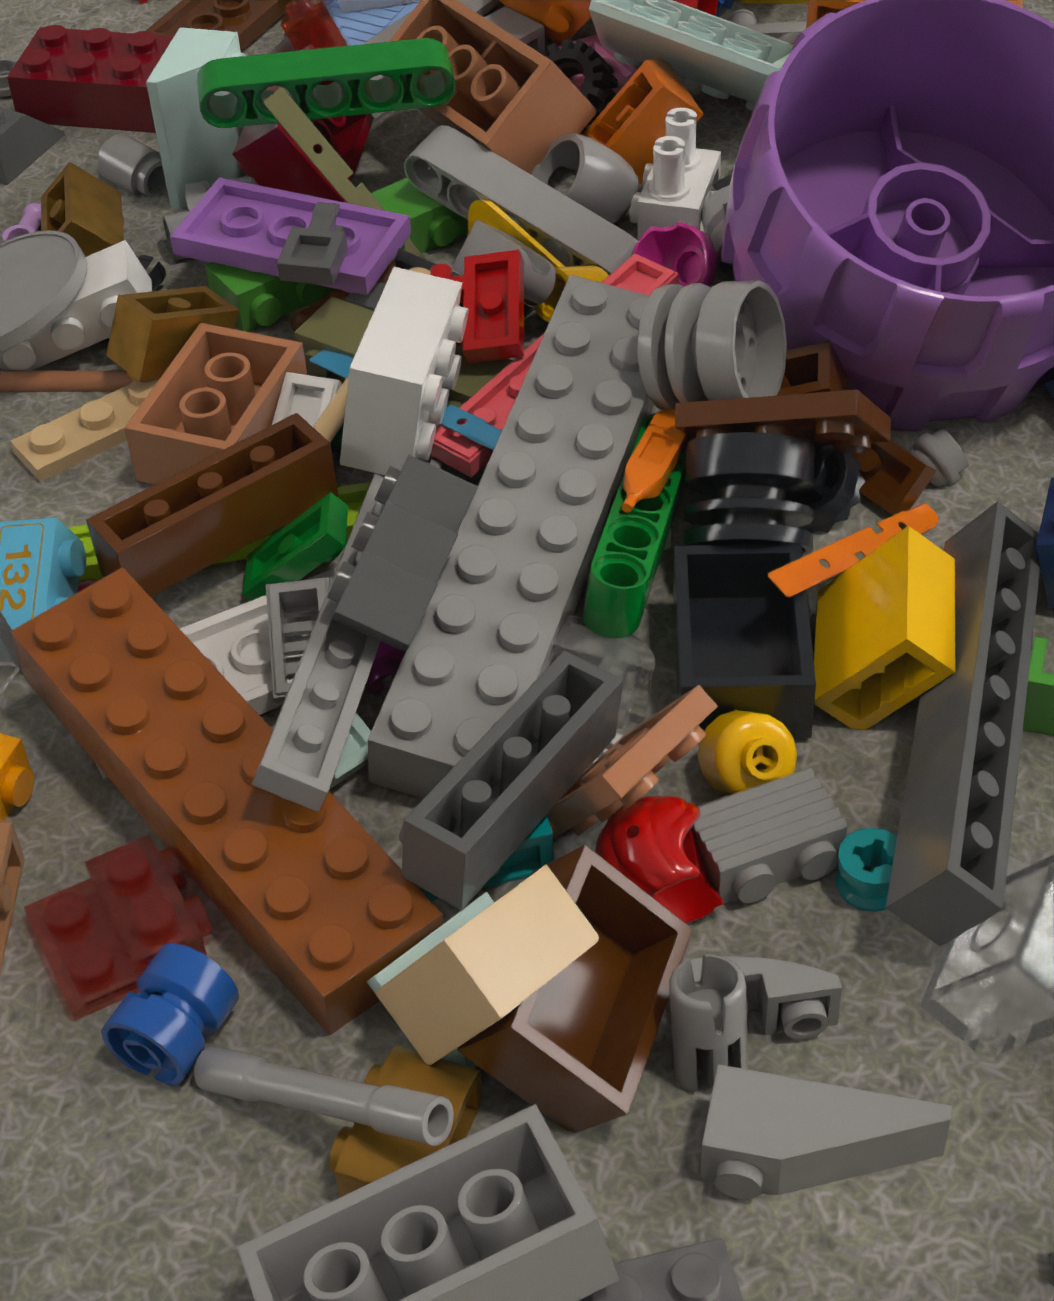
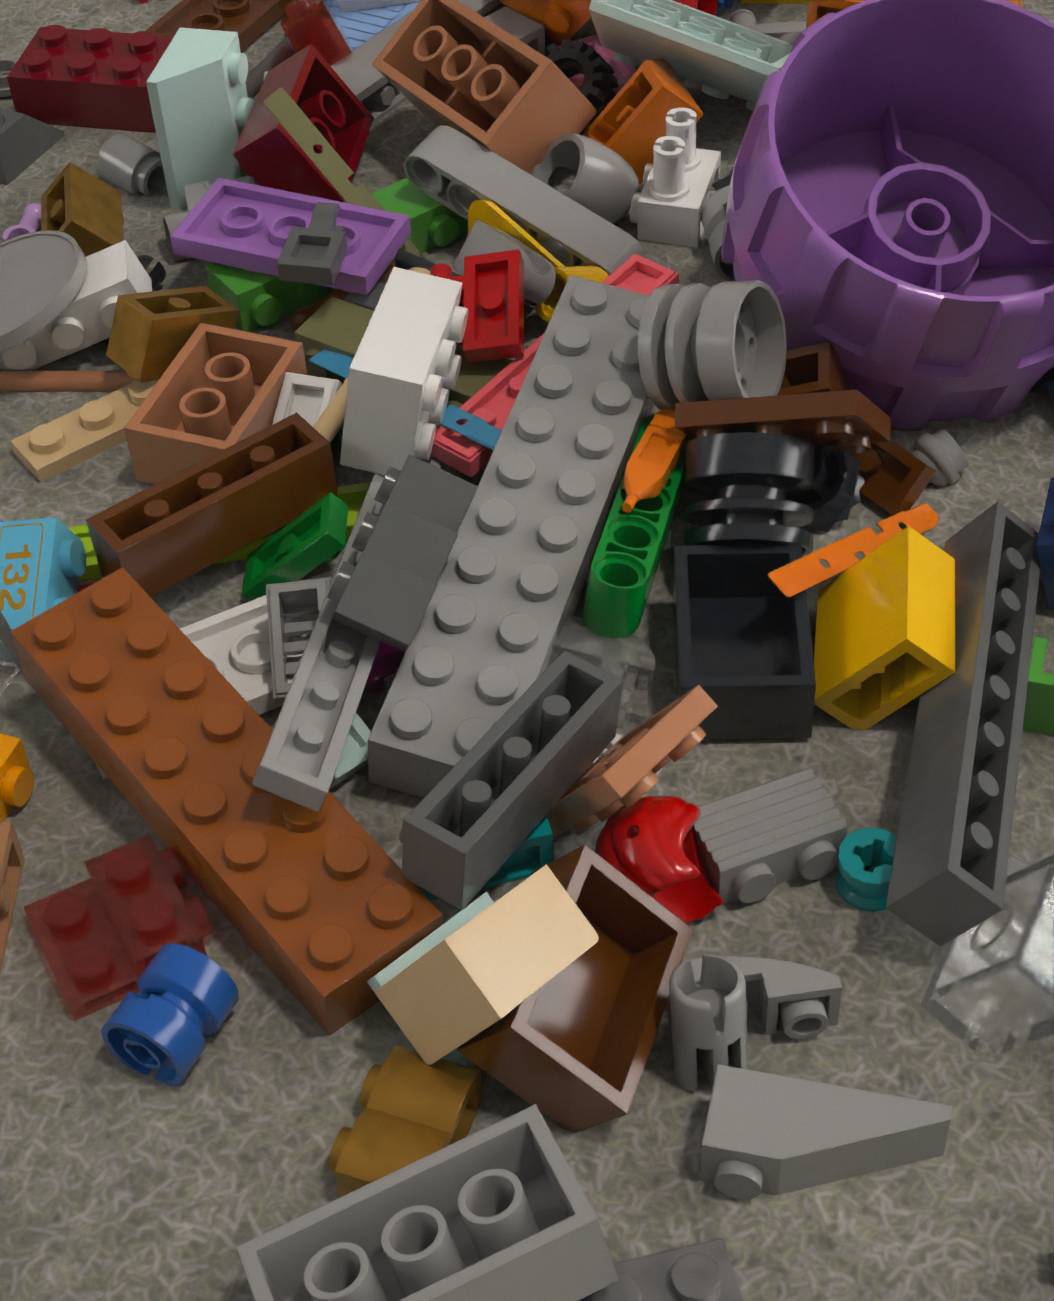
light grey piece [194,1046,454,1146] -> none
green beam [197,38,456,128] -> none
dark pink hair [632,222,718,287] -> none
yellow head [698,710,797,795] -> none

